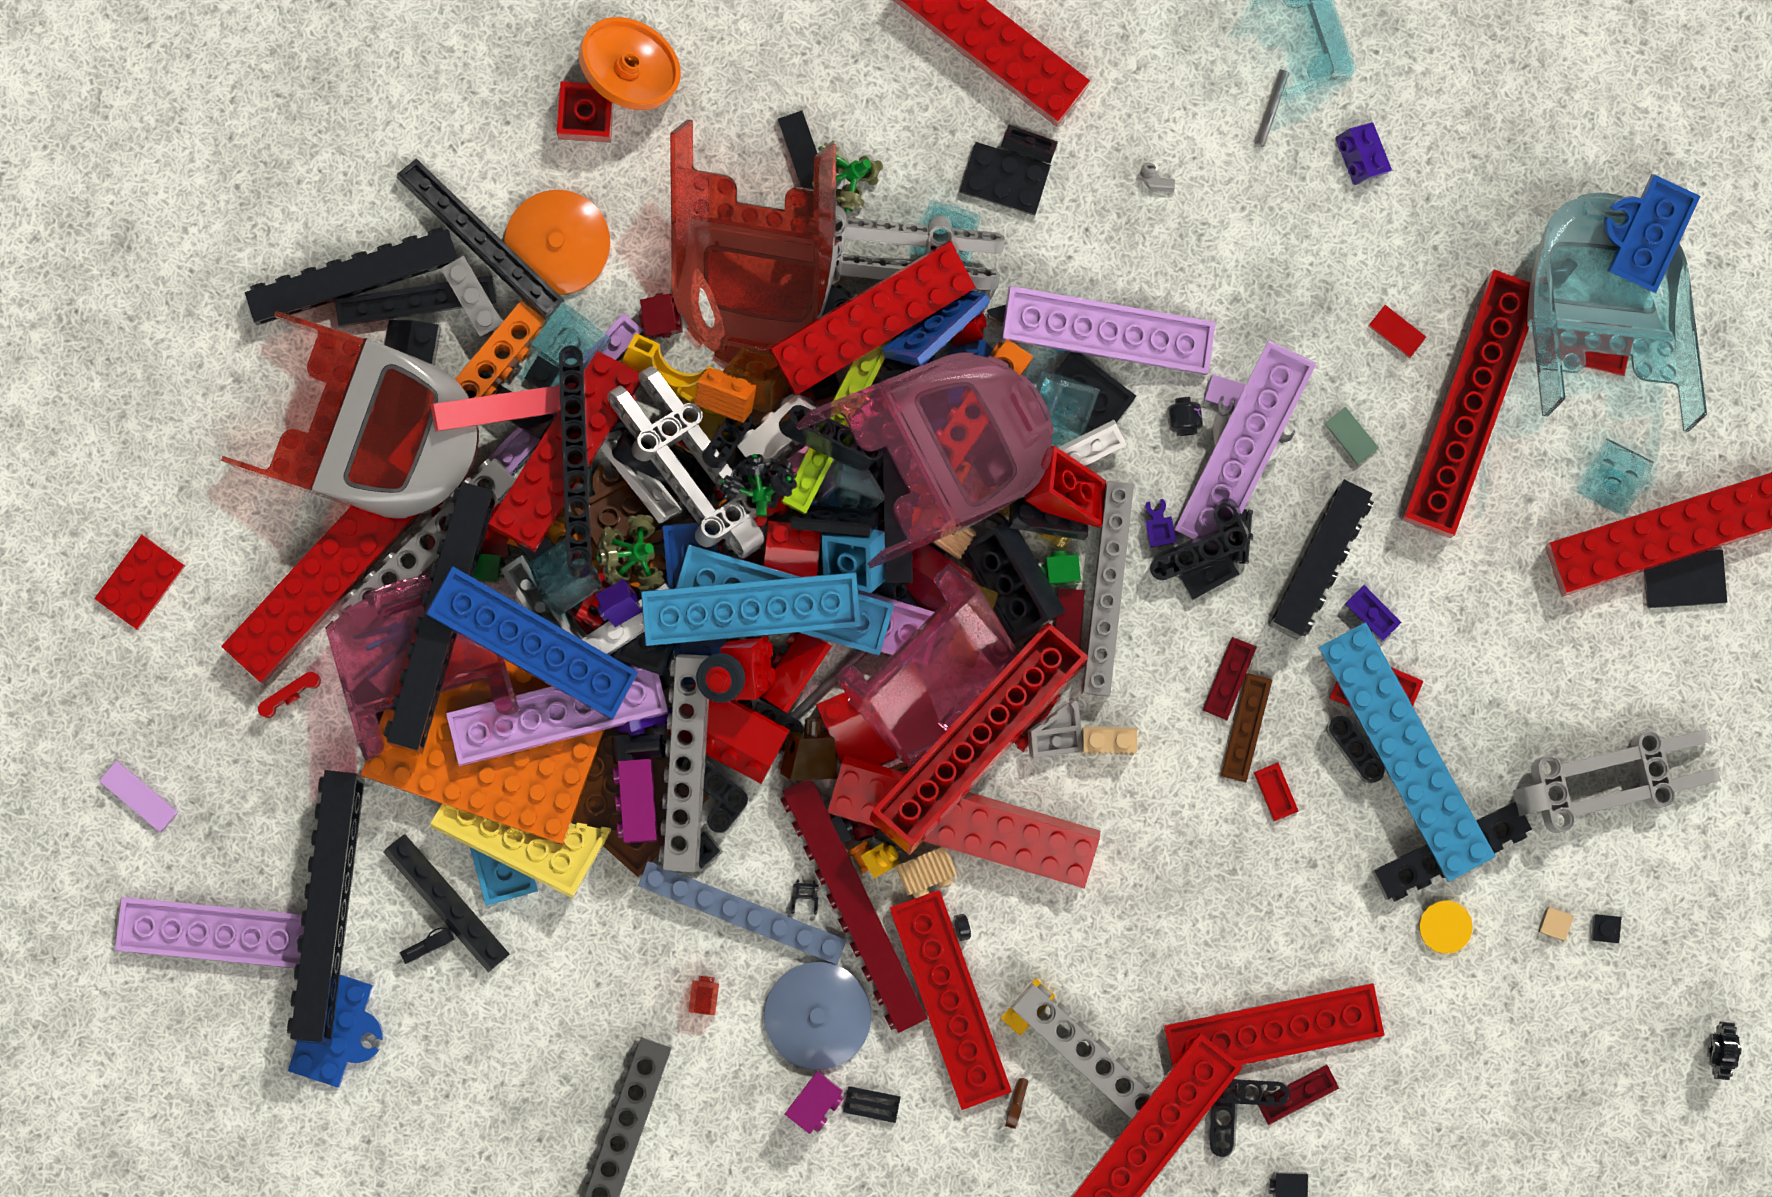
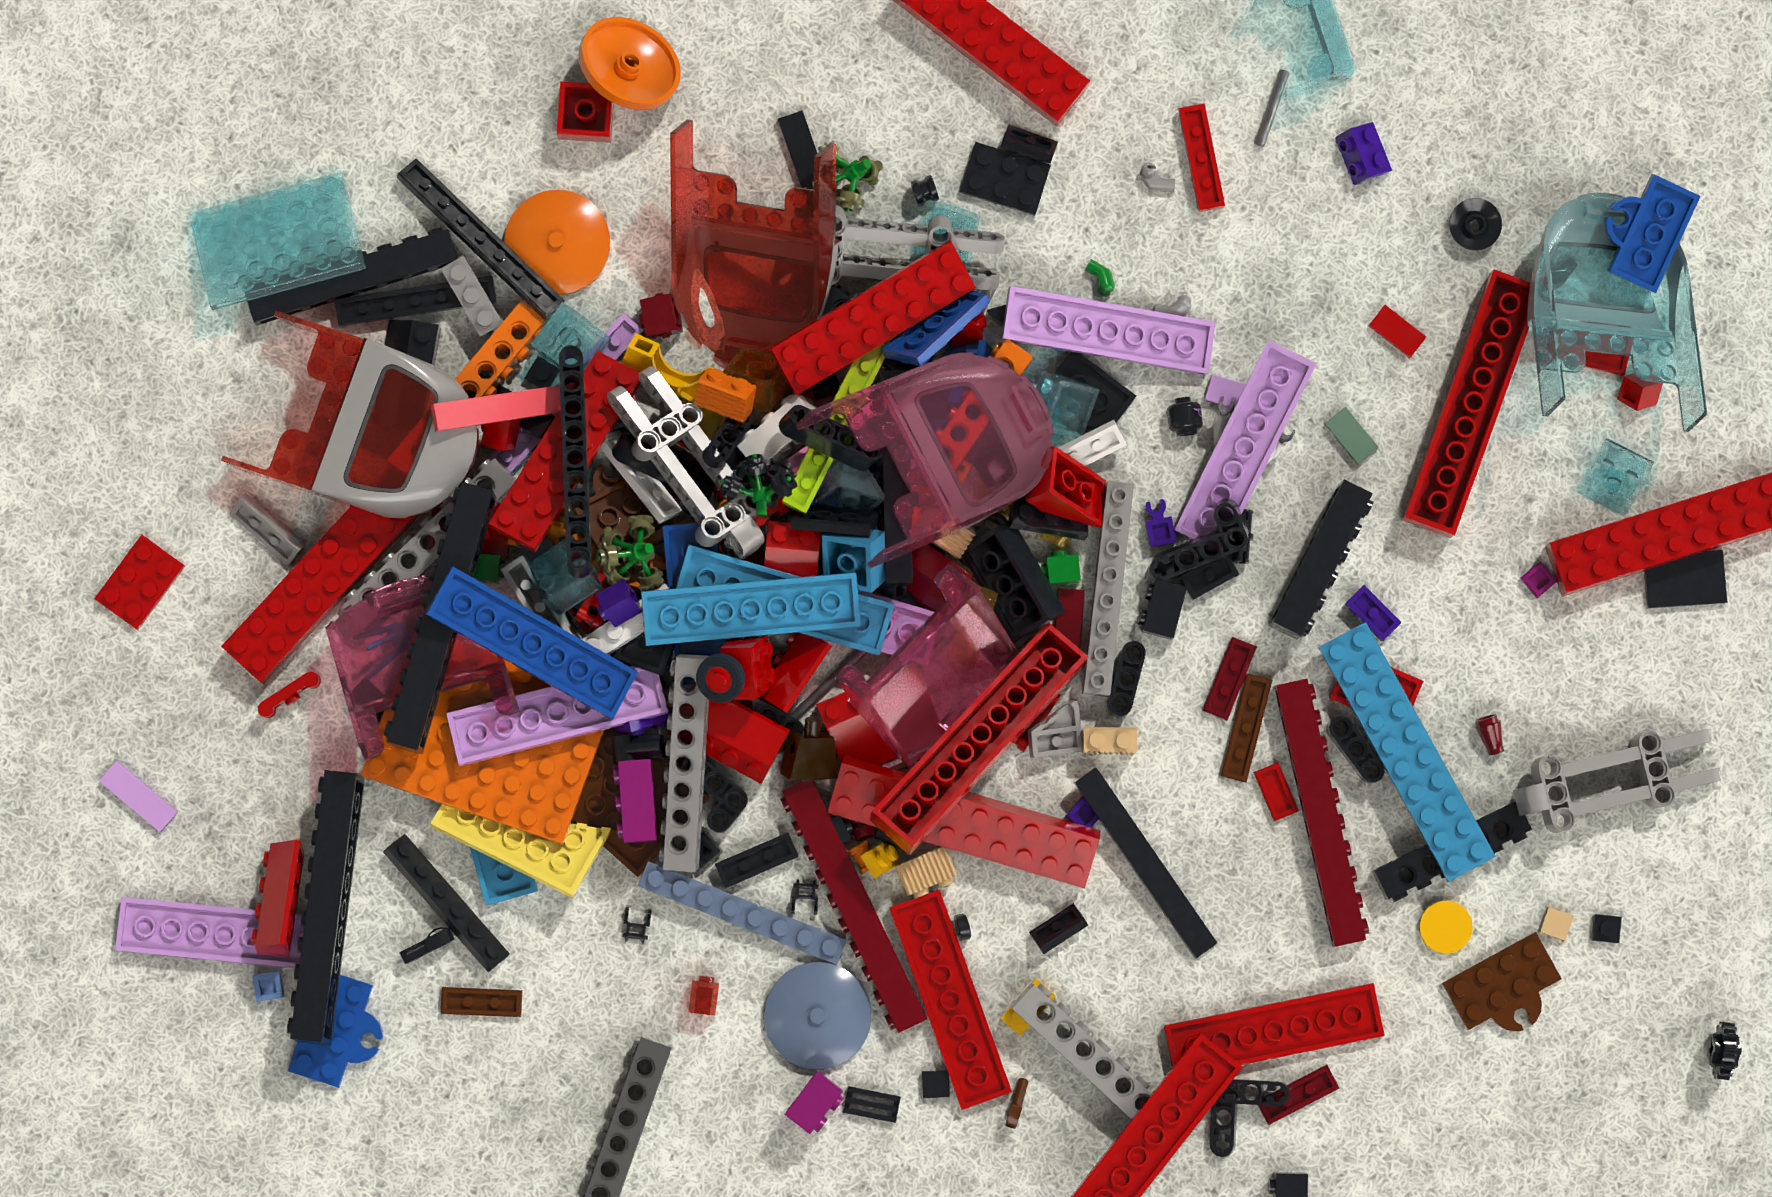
none -> clear light blue plate [189,172,366,310]
none -> light grey plate [229,493,304,566]
none -> red slope [251,840,305,957]
none -> medium blue plate [252,971,284,1002]
none -> reddish brown tile [441,987,523,1017]
none -> red brick [481,419,521,451]
none -> black piece [622,907,652,944]
none -> black plate [715,832,799,889]
none -> black wheel [911,175,939,207]
none -> black tile [922,1070,950,1098]
none -> black plate [1029,903,1088,954]
none -> dark purple plate [1065,796,1099,828]
none -> black tile [1074,767,1217,958]
none -> green arm [1085,259,1115,297]
none -> black beam [1107,641,1146,717]
none -> black brick [1138,579,1187,640]
none -> light grey arm [1154,295,1191,316]
none -> red plate [1178,103,1225,212]
none -> dark red brick [1274,679,1369,947]
none -> reddish brown plate [1442,932,1562,1031]
none -> black dish [1449,198,1502,251]
none -> dark red cone [1475,714,1504,755]
none -> magenta tile [1520,561,1558,599]
none -> red panel [1617,370,1663,411]

